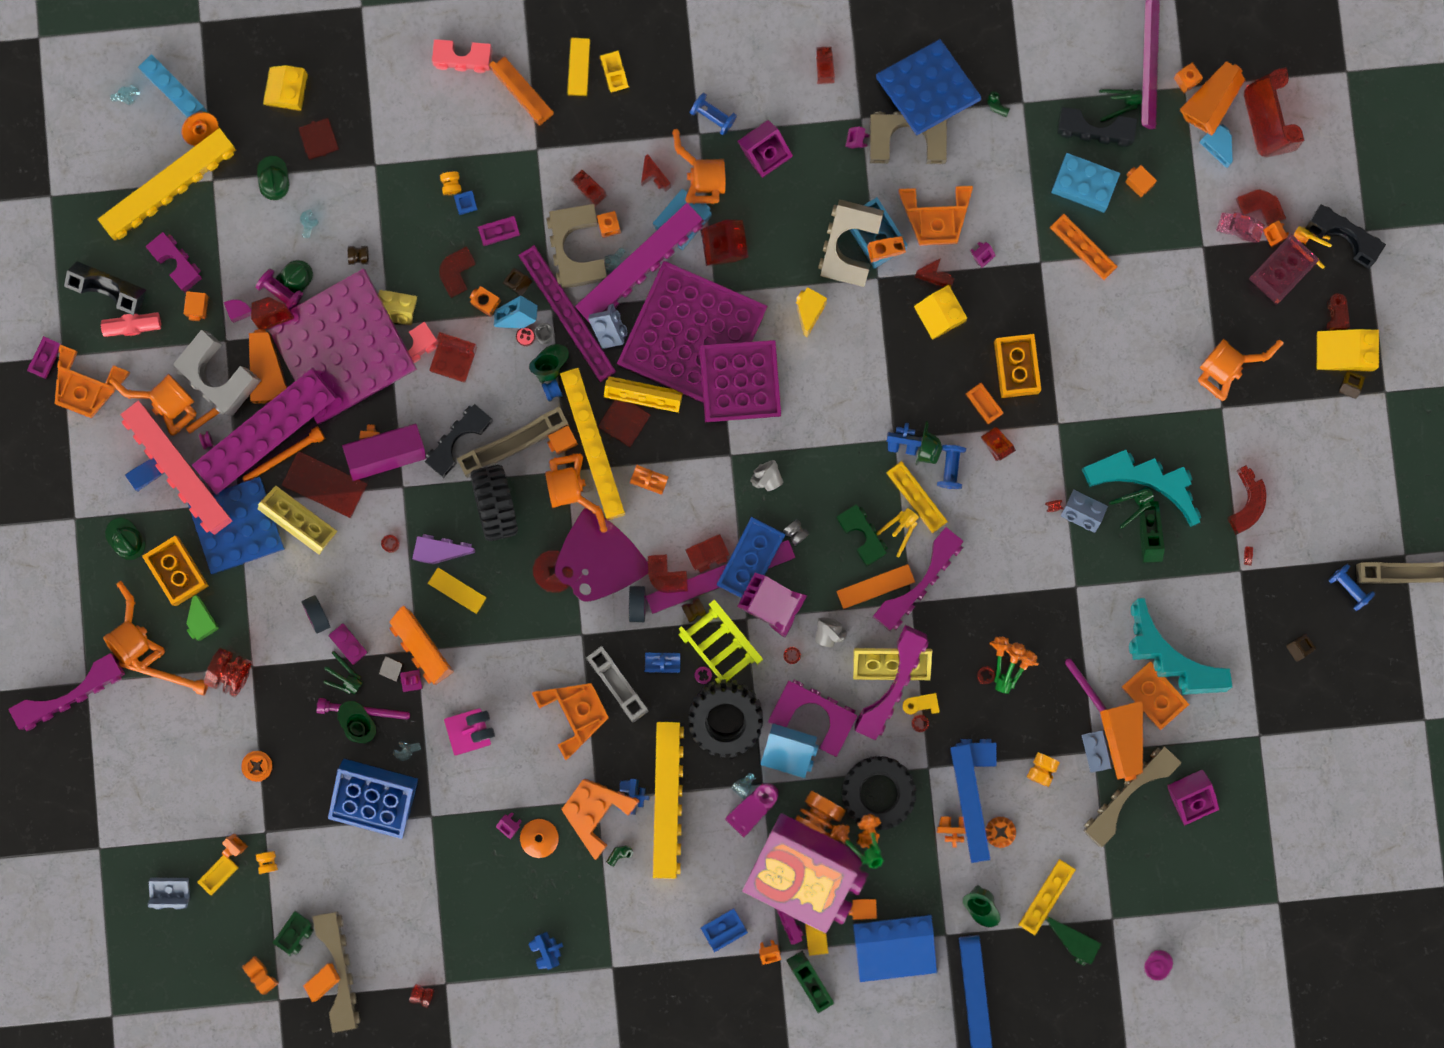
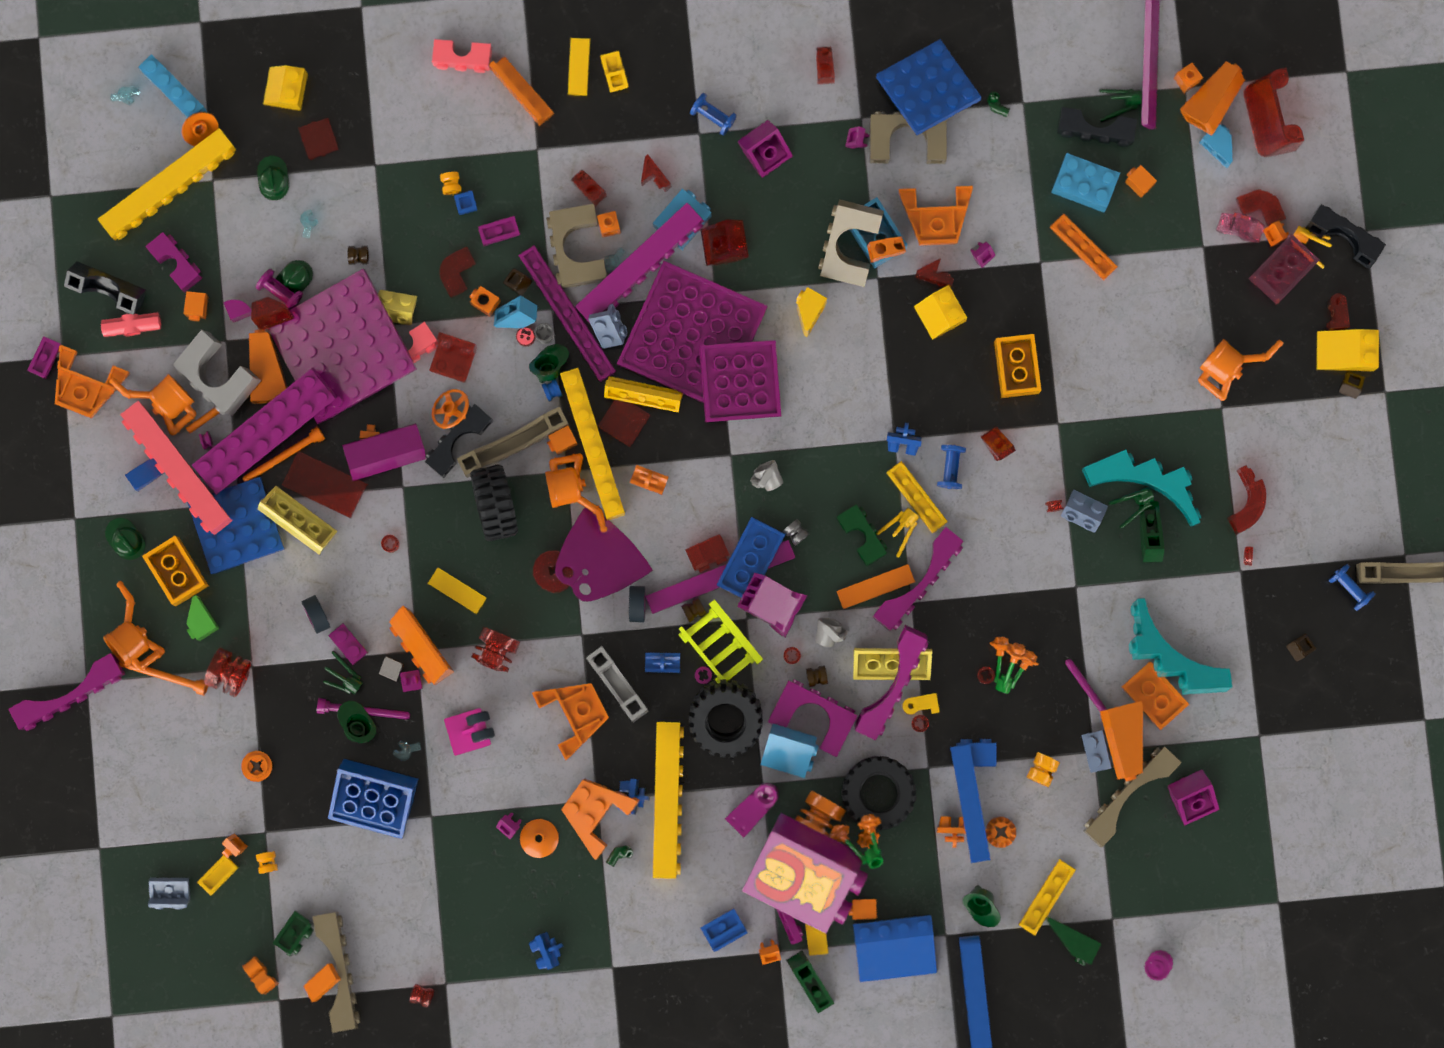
medium lavender slope [412,534,475,564] -> none
clear red plate [648,554,688,593] -> none
orange piece [673,129,725,204] -> none
clear light blue piece [730,773,755,800] -> none
dark green piece [915,421,942,466] -> none
orange tile [966,383,1004,425] -> none
none -> orange wheel [432,389,469,429]
none -> clear red wheel [471,627,521,673]
none -> dark brown wheel [806,665,828,687]

